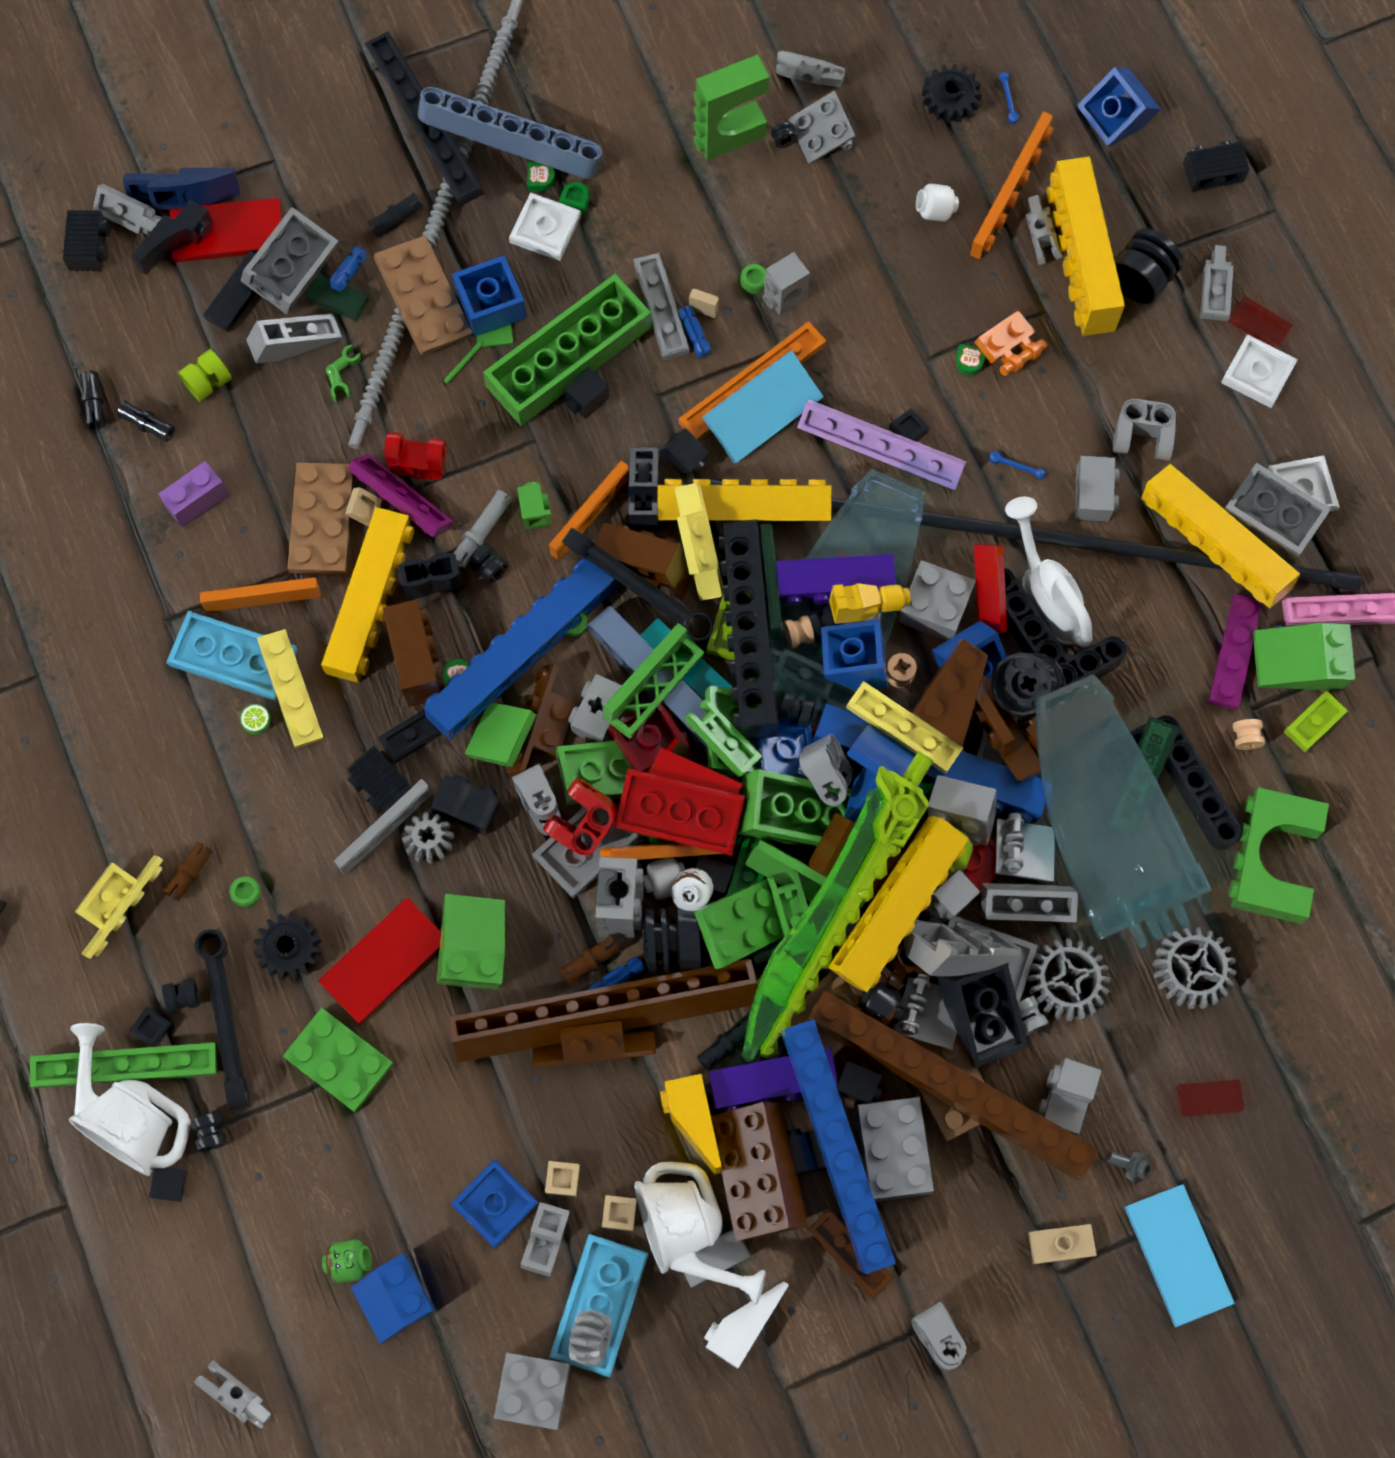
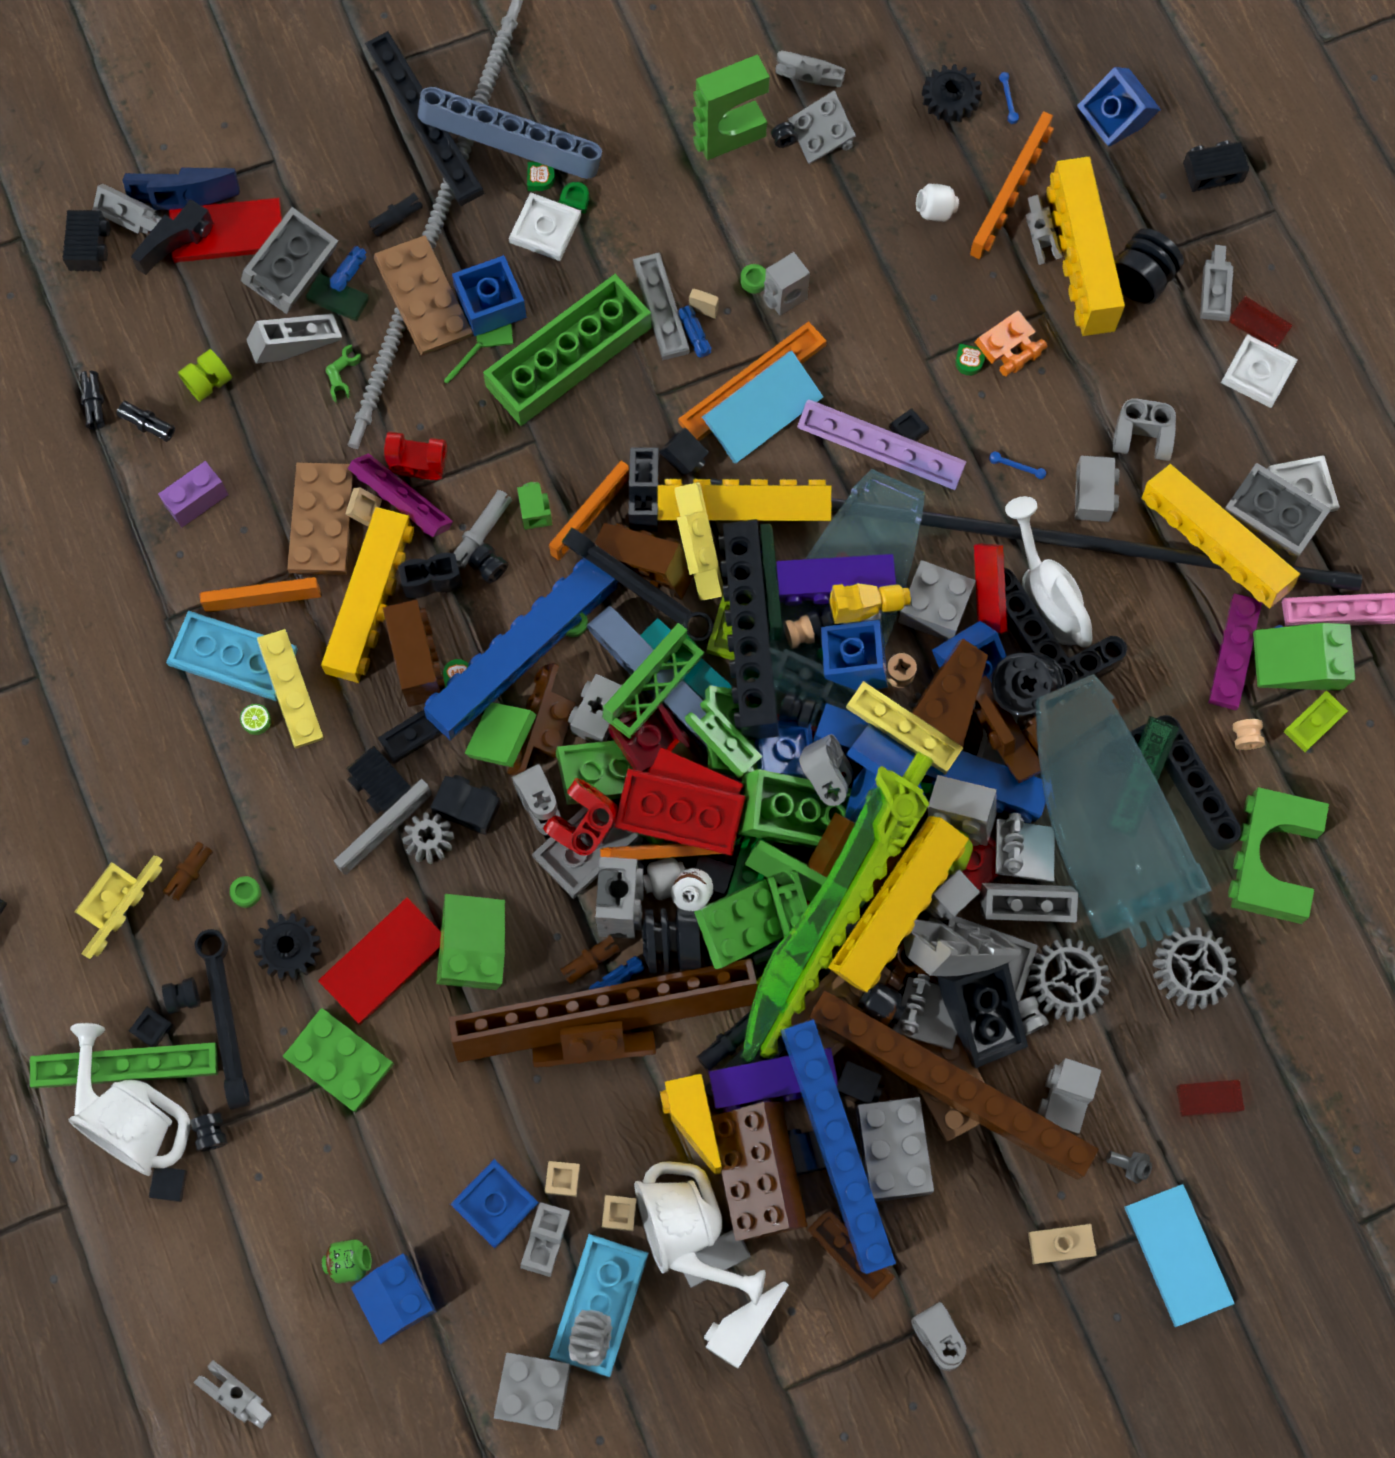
black tile [203,250,256,332] -> none
black brick [564,368,609,419] -> none

